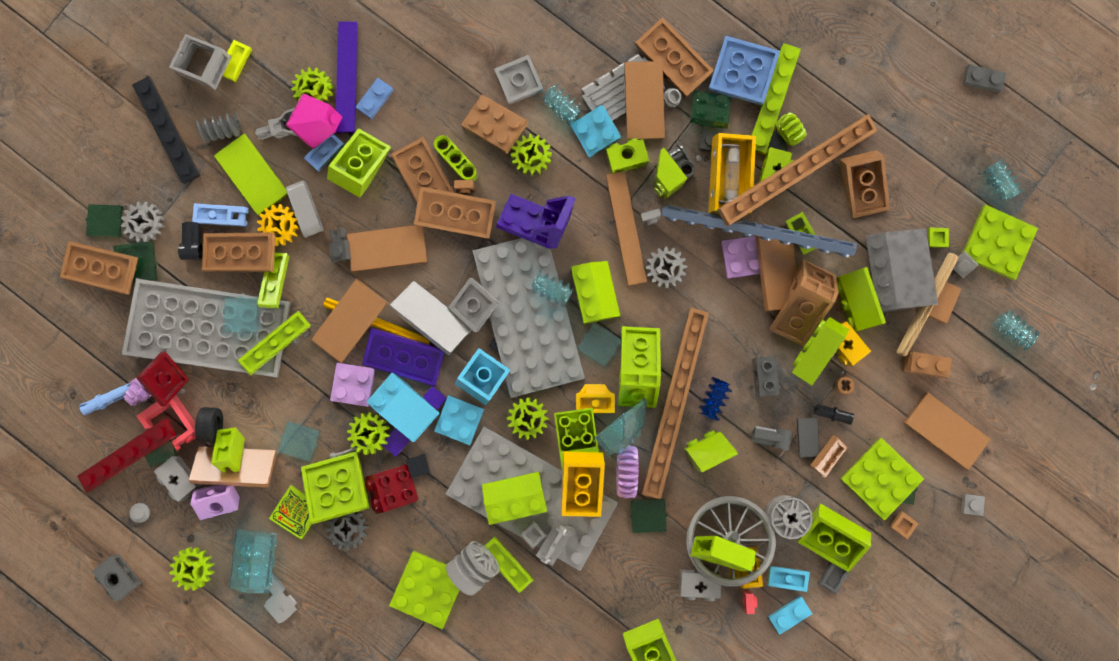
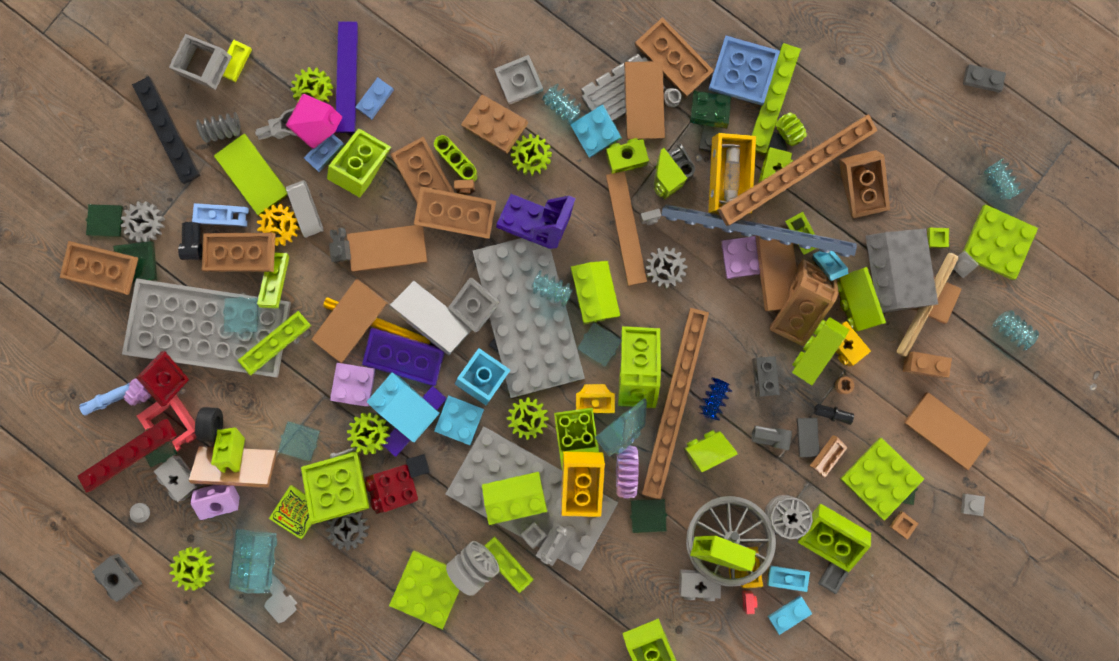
none -> medium azure plate [812,251,848,281]

